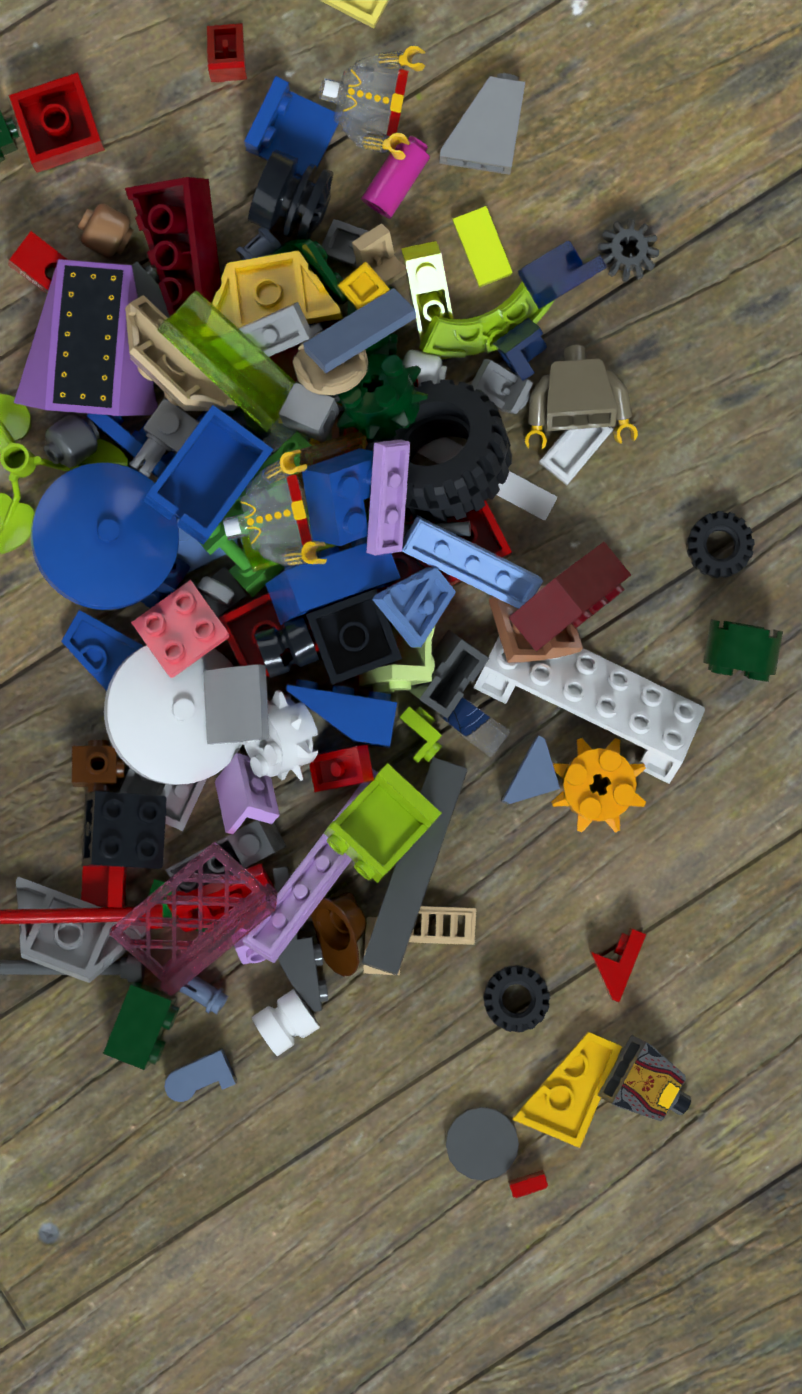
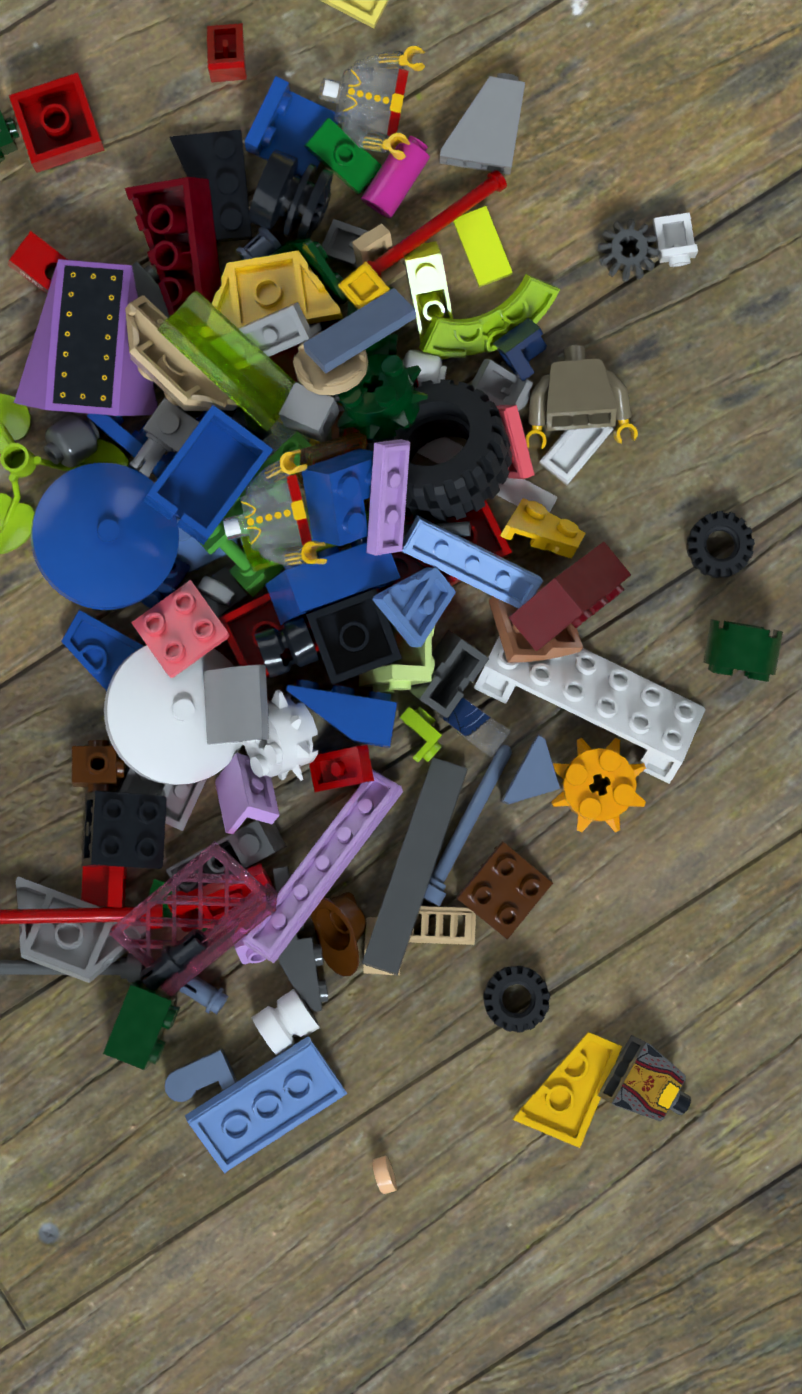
medium nougat head [77,203,134,257] -> none
lime panel [324,763,442,883] -> none
dark grey tile [446,1107,519,1181] -> none
red tile [508,1170,548,1198] -> none
clear blue panel [518,241,607,309] -> none
red slope [590,928,646,1003] -> none
none -> black pin [140,929,209,991]
none -> black wing [169,129,252,243]
none -> medium blue tile [185,1036,347,1173]
none -> green plate [304,118,382,194]
none -> red bar [367,170,507,278]
none -> light nougat tile [372,1155,397,1194]
none -> sand blue piece [424,745,512,907]
none -> reddish brown hinge [456,841,553,940]
none -> coral tile [496,405,535,479]
none -> yellow wing [500,498,586,559]
none -> white bracket [653,212,698,267]

